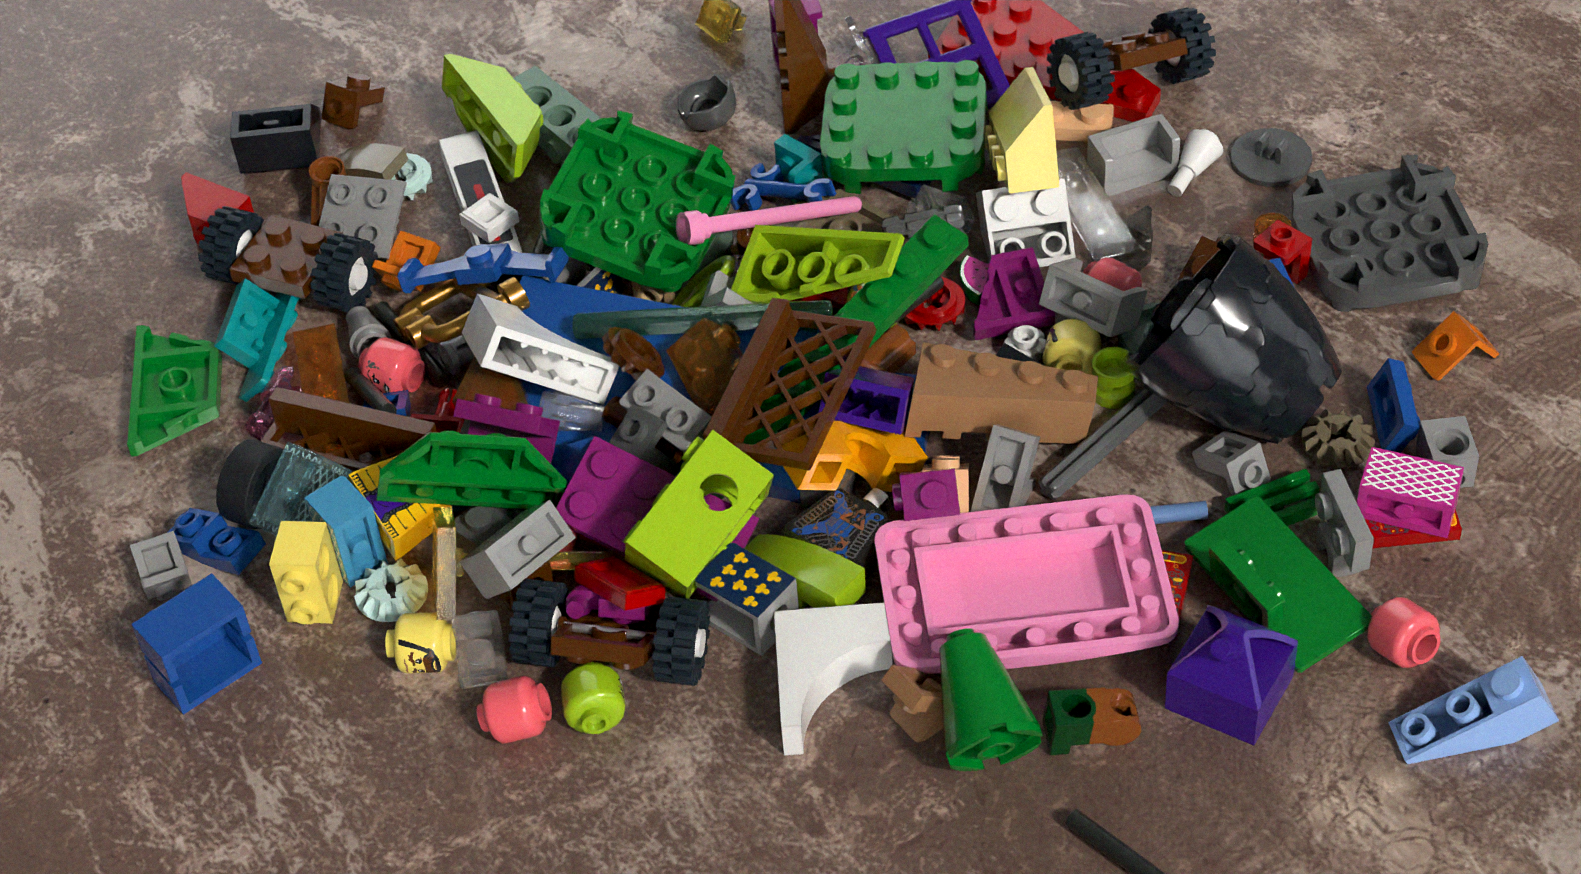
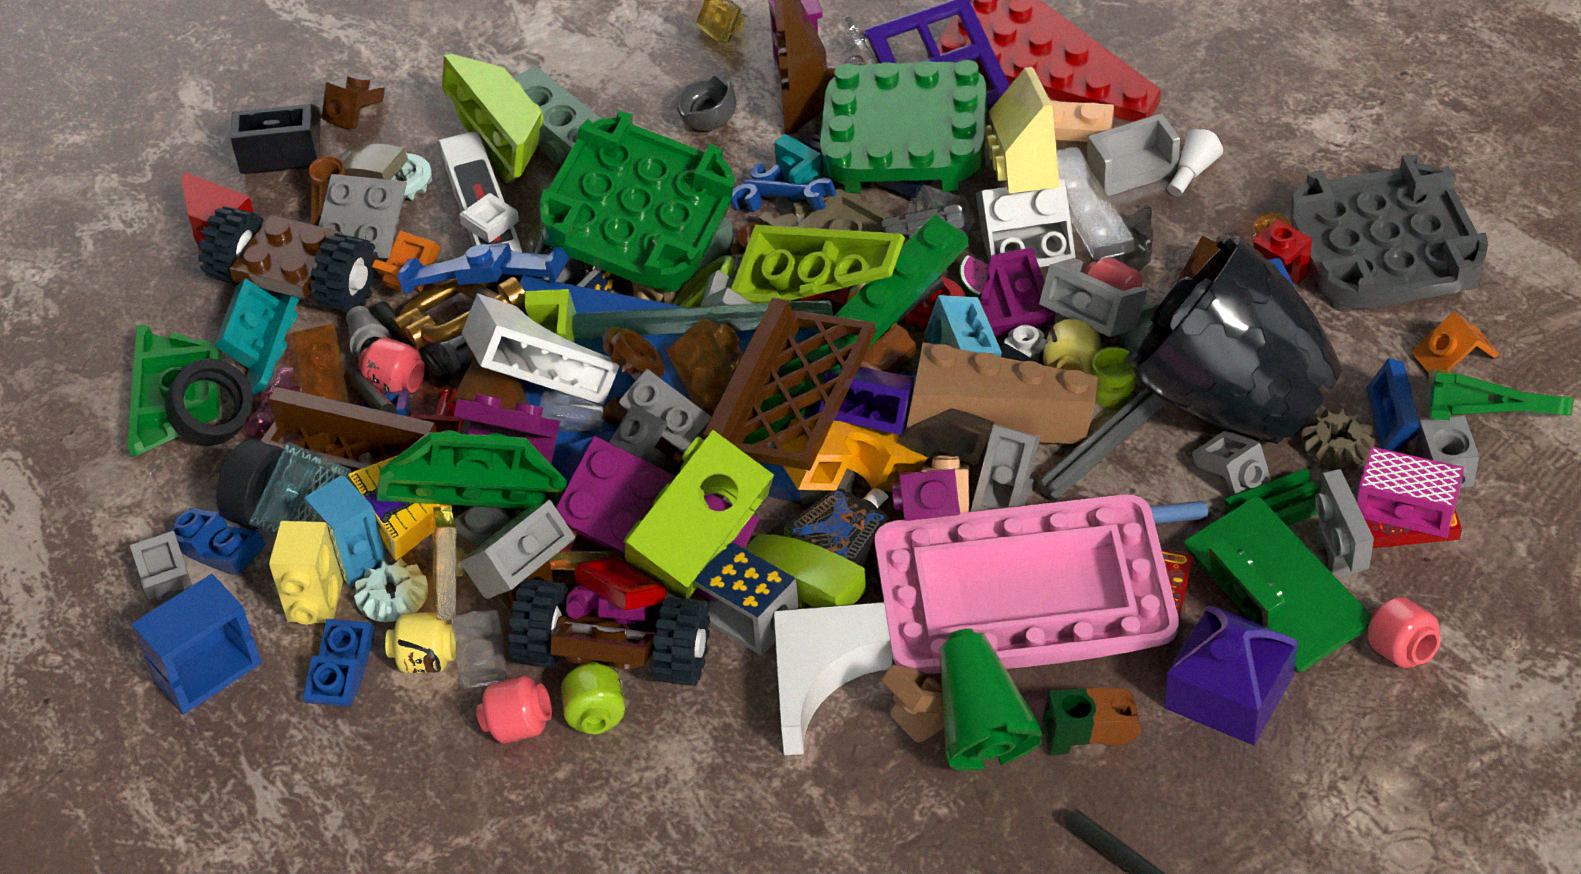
bright pink piece [676,196,862,245] -> none
black plate [1047,7,1216,110] -> none
dark grey piece [1230,128,1313,187] -> none
light blue slope [1388,656,1559,764] -> none
none -> black tyre [165,358,254,446]
none -> blue slope [302,619,376,707]
none -> lime panel [524,289,577,343]
none -> clear smoke slope [896,408,995,466]
none -> medium azure brick [924,295,1002,357]
none -> green hinge [1424,369,1574,421]

